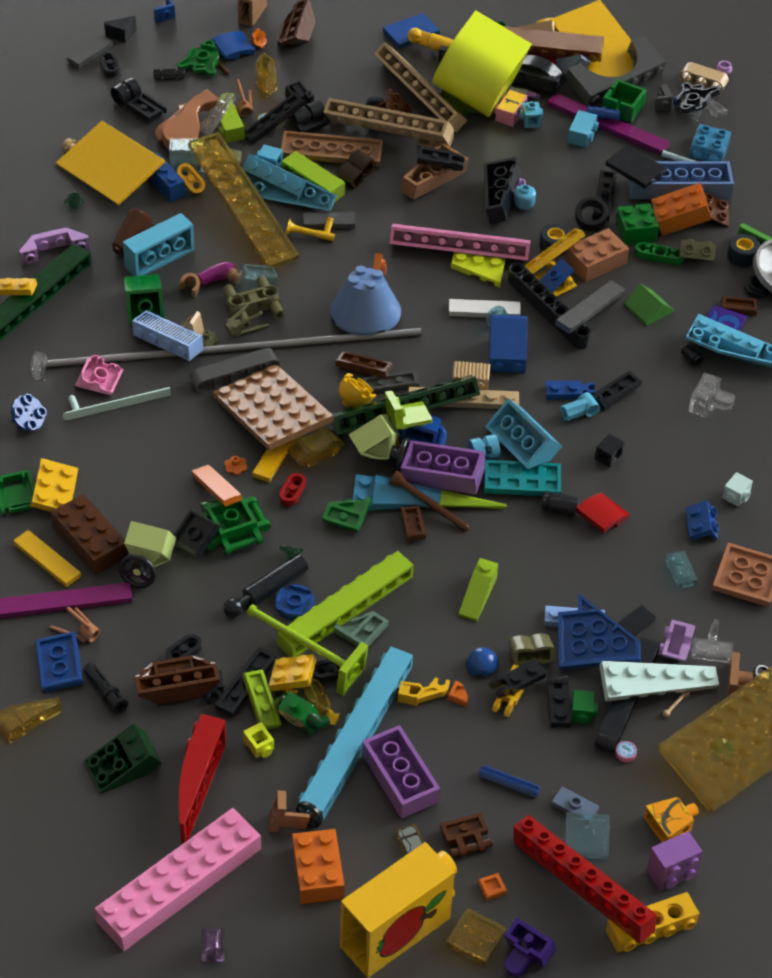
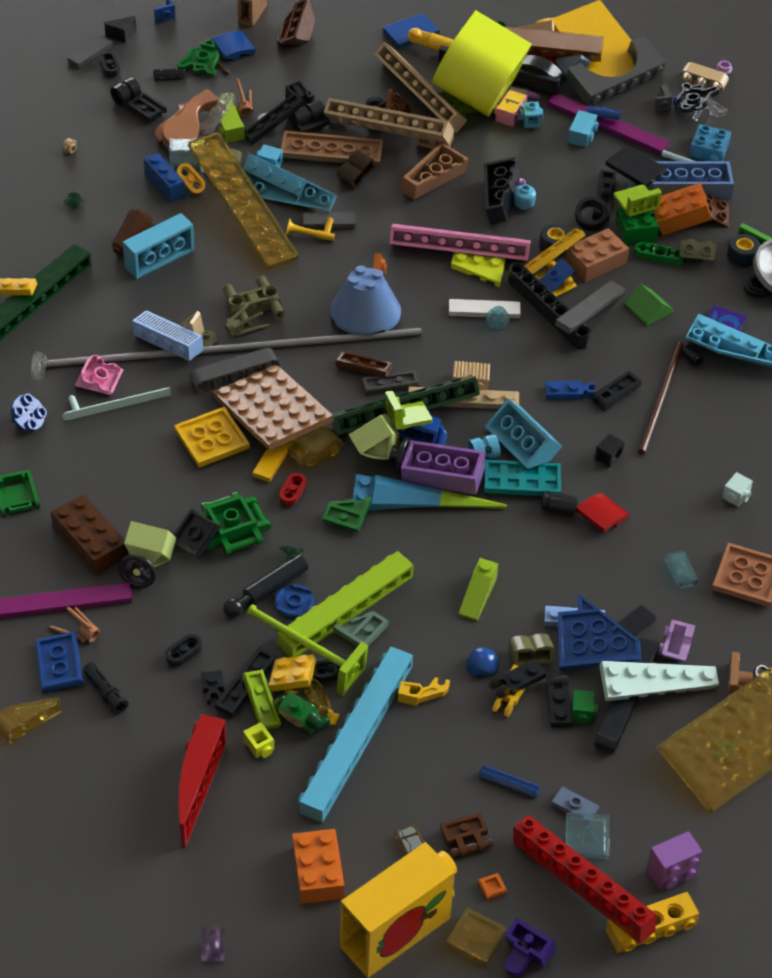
yellow tile [13,530,81,588] -> none
lavender slope [19,228,90,266] -> none
yellow plate [31,458,78,512] -> none
yellow piece [56,121,165,205] -> none
dark green slope [84,723,162,794] -> none
bright pink brick [94,808,261,951] -> none
green slope [124,274,165,325] -> none
reddish brown wedge [134,655,220,705] -> none
piece [178,262,243,298] -> none
tile [192,464,242,507] -> none
orange plant [224,456,247,475] -> none
clear light blue plate [240,264,279,282] -> none
orange plant [251,28,267,49] -> none
clear yellow brick [256,53,278,97] -> none
medium nougat piece [269,790,323,833] -> none
lime brick [282,151,345,202] -> none
yellow cylinder [338,373,376,408] -> none
medium lavender brick [362,725,440,819] -> none
reddish brown piece [389,471,469,531] -> none
reddish brown plate [400,506,426,541] -> none
black hinge [417,146,465,171] -> none
orange tile [447,681,468,707] -> none
blue slope [489,315,528,373] -> none
medium azure piece [560,392,600,421] -> none
green piece [602,79,647,123] -> none
tile [615,741,637,763] -> none
light orange torso [643,797,699,843] -> none
tan hinge [662,691,690,718] -> none
blue bracket [685,500,719,541] -> none
clear brick [688,372,735,418] -> none
clear plate [691,619,733,663] -> none
reddish brown tile [721,296,757,316] -> none
none -> yellow plate [174,406,250,468]
none -> lime bracket [614,185,662,217]
none -> reddish brown piece [638,342,684,454]

